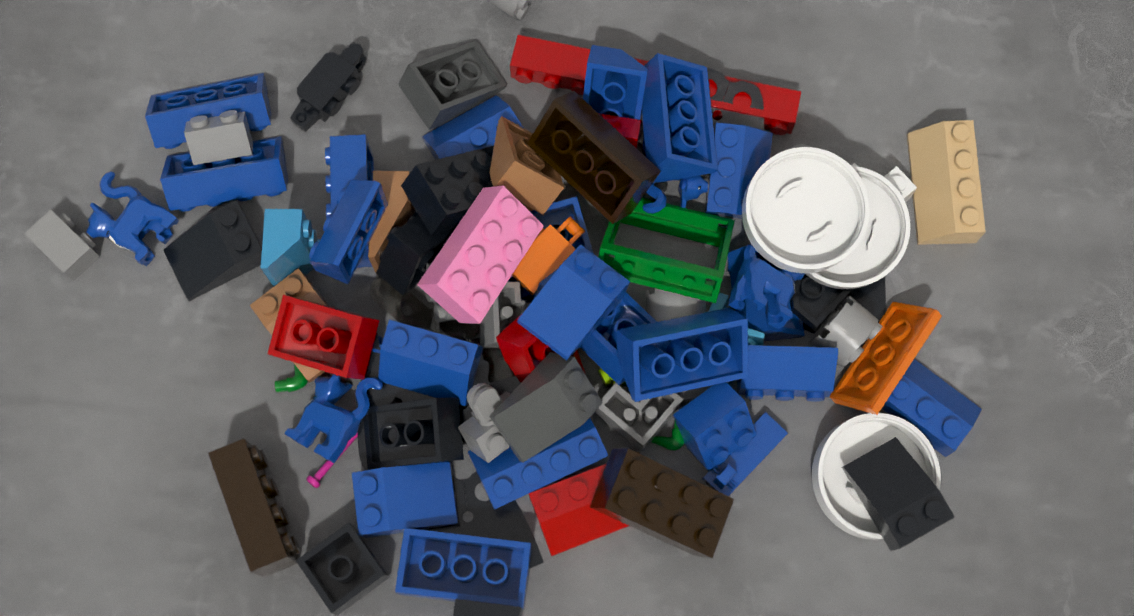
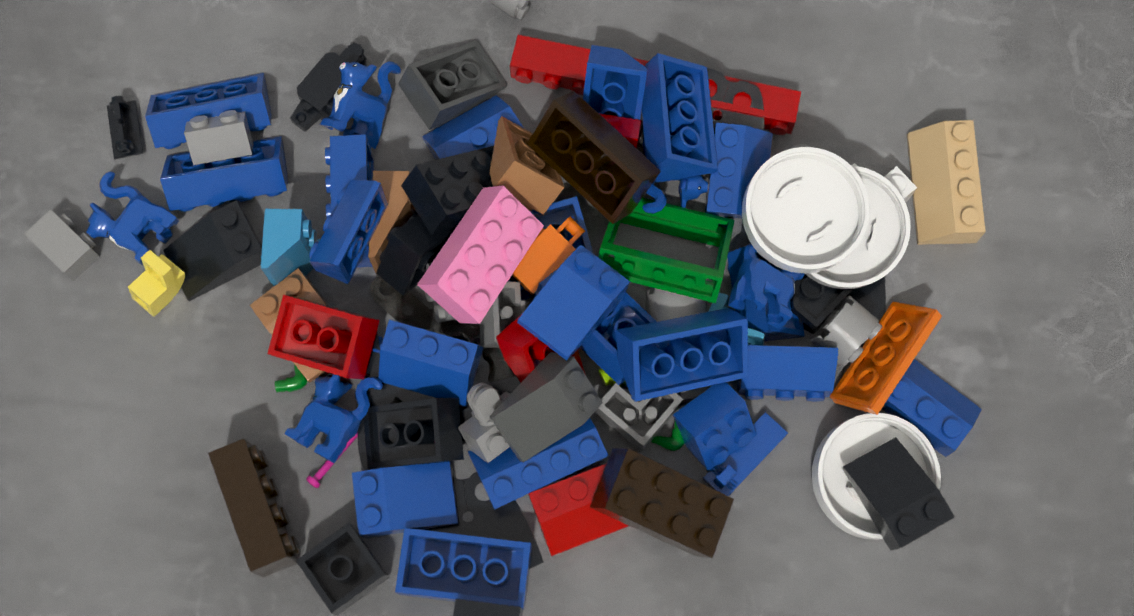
none -> black hinge [107,96,143,159]
none -> light yellow brick [128,250,185,317]
none -> blue animal [320,61,401,149]

